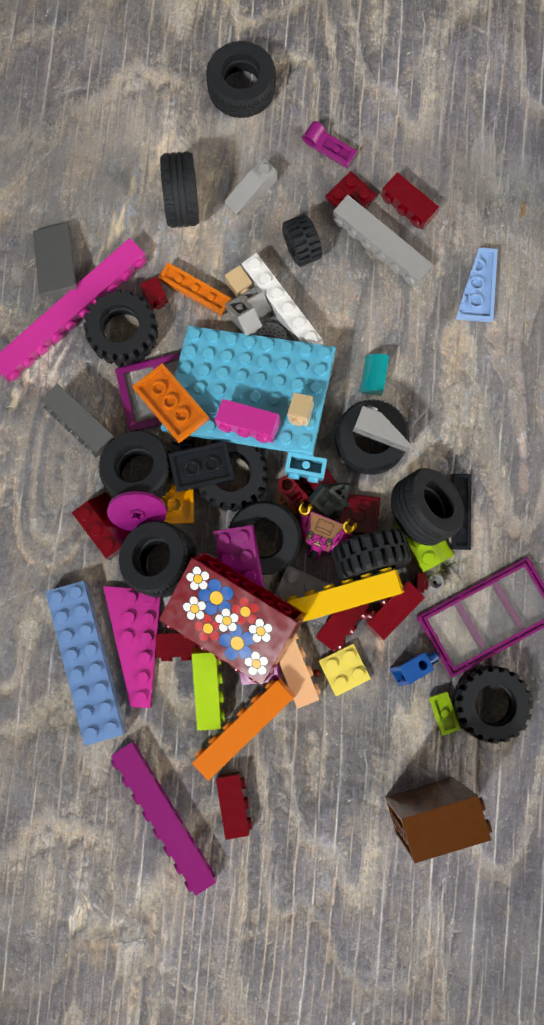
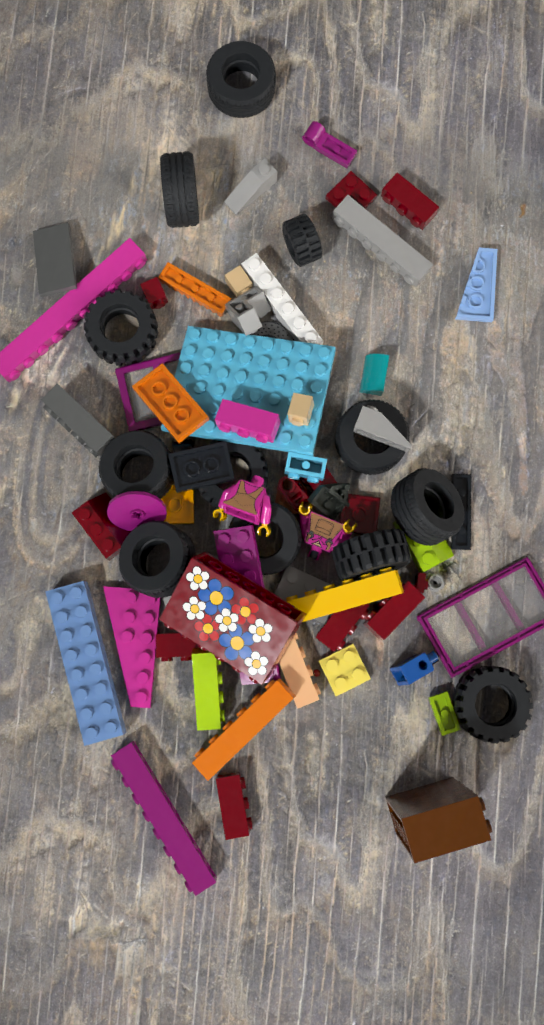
none -> torso [213,475,272,537]

